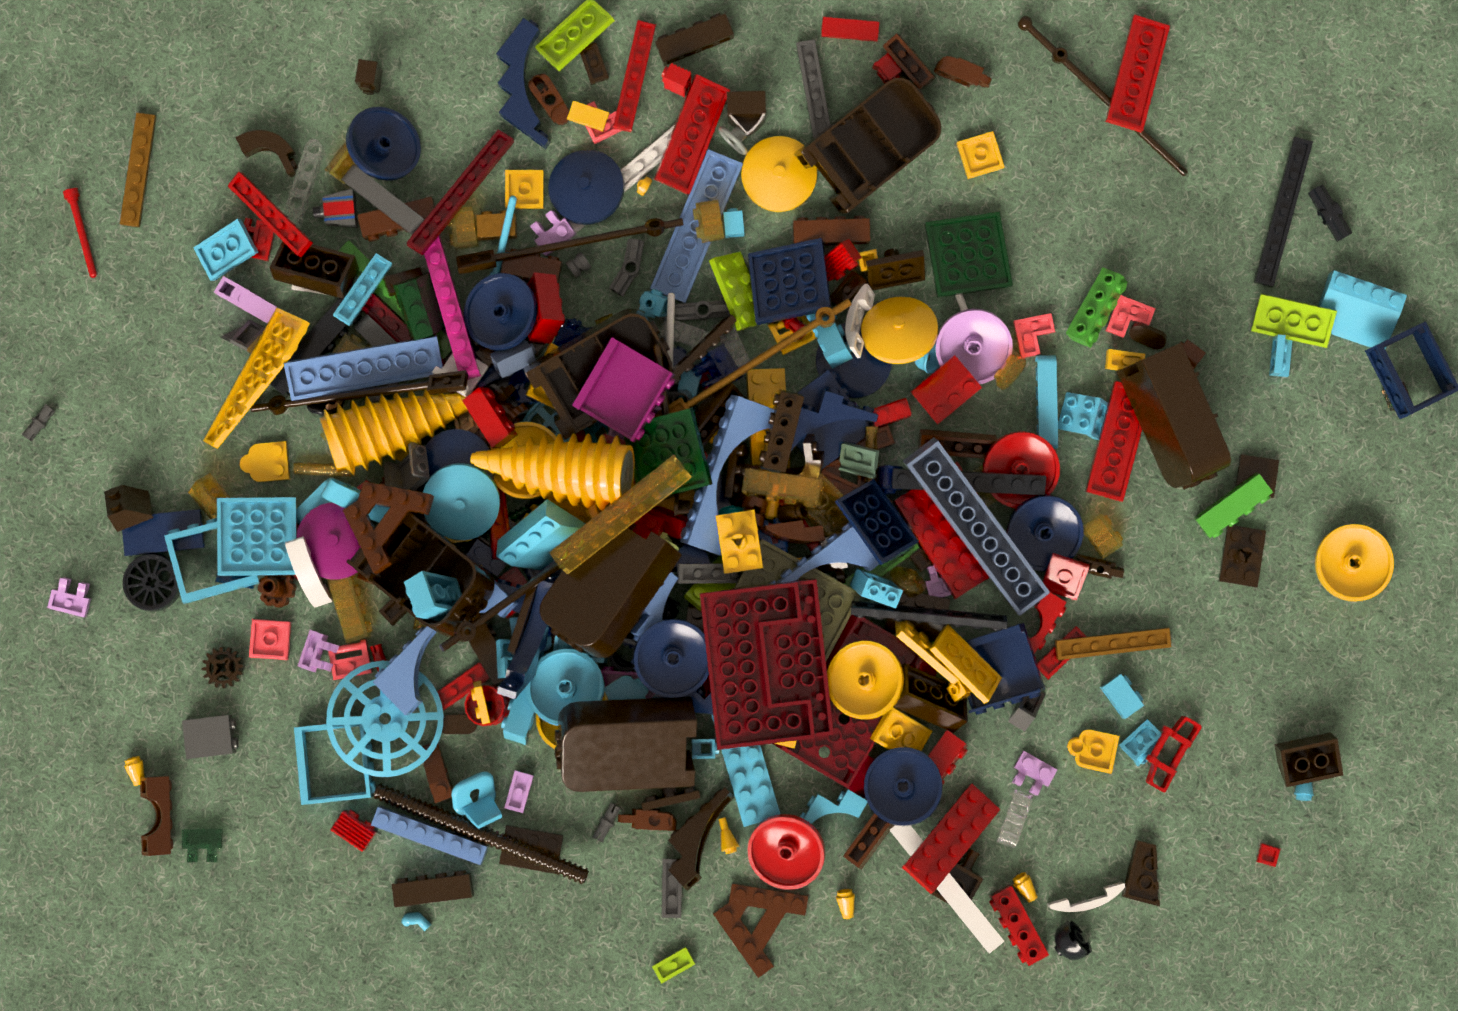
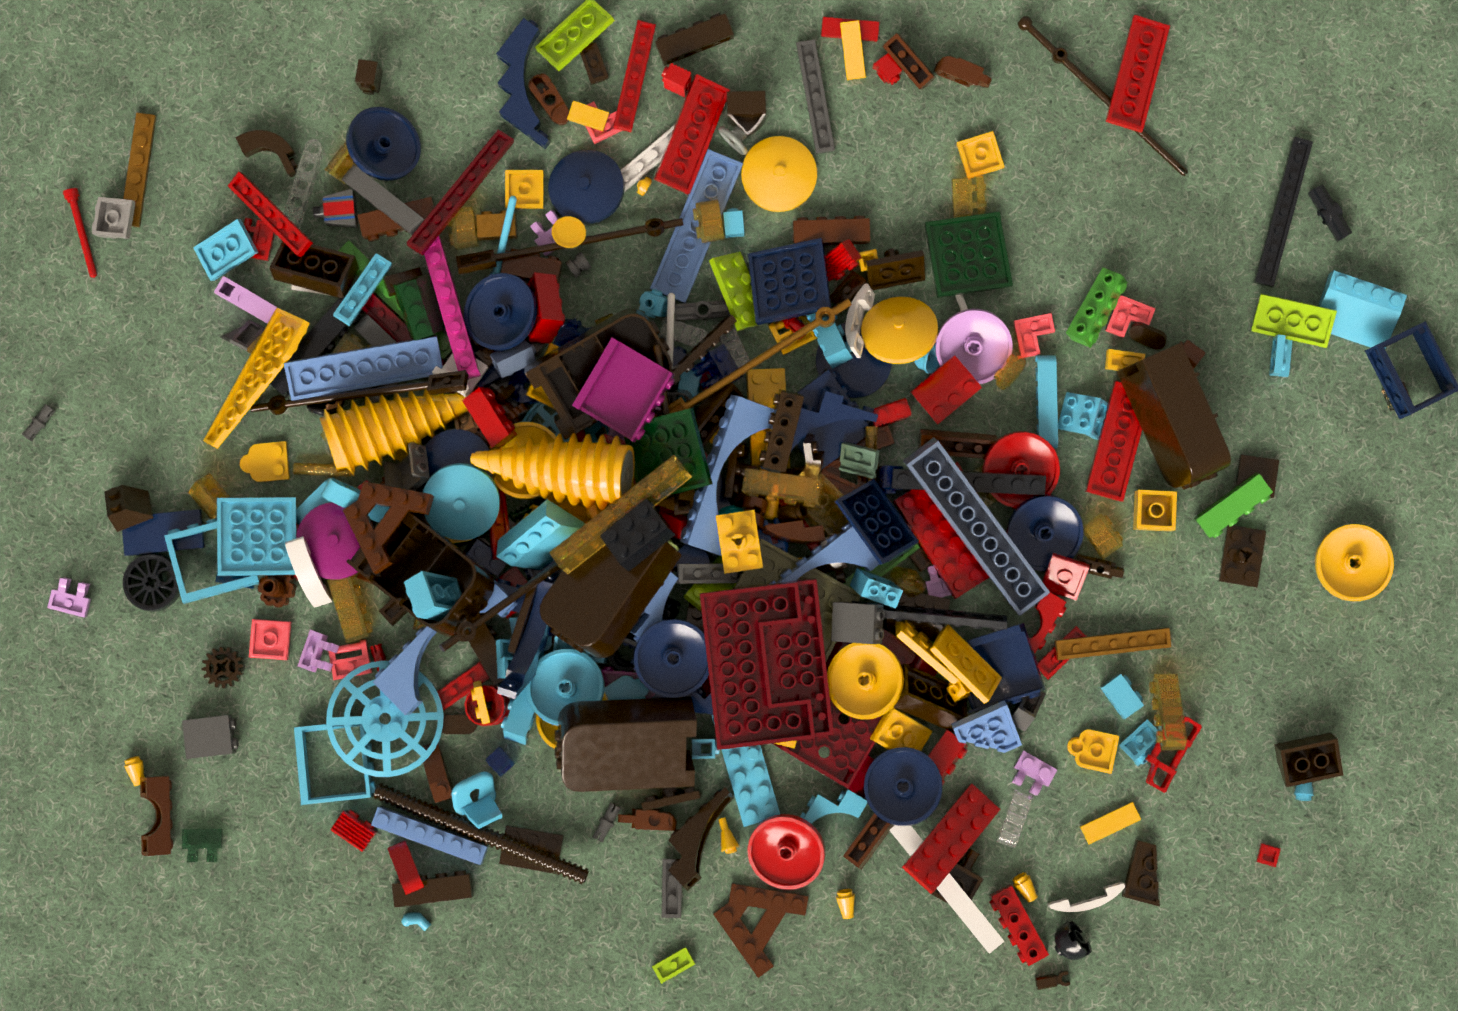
lavender plate [504,770,534,813] -> none
dark grey piece [609,239,644,297] -> none
dark brown piece [794,78,941,214] -> none
none -> light grey plate [92,197,136,239]
none -> red beam [387,841,424,895]
none -> clear blue panel [486,746,516,777]
none -> yellow piece [552,216,586,248]
none -> black brick [600,498,675,572]
none -> dark grey panel [831,602,885,644]
none -> yellow tile [840,20,866,80]
none -> clear yellow plate [951,176,987,217]
none -> medium blue plate [951,700,1022,753]
none -> dark brown bar [1035,971,1070,990]
none -> yellow tile [1080,802,1141,844]
none -> yellow brick [1133,490,1177,532]
none -> clear yellow brick [1149,674,1187,750]

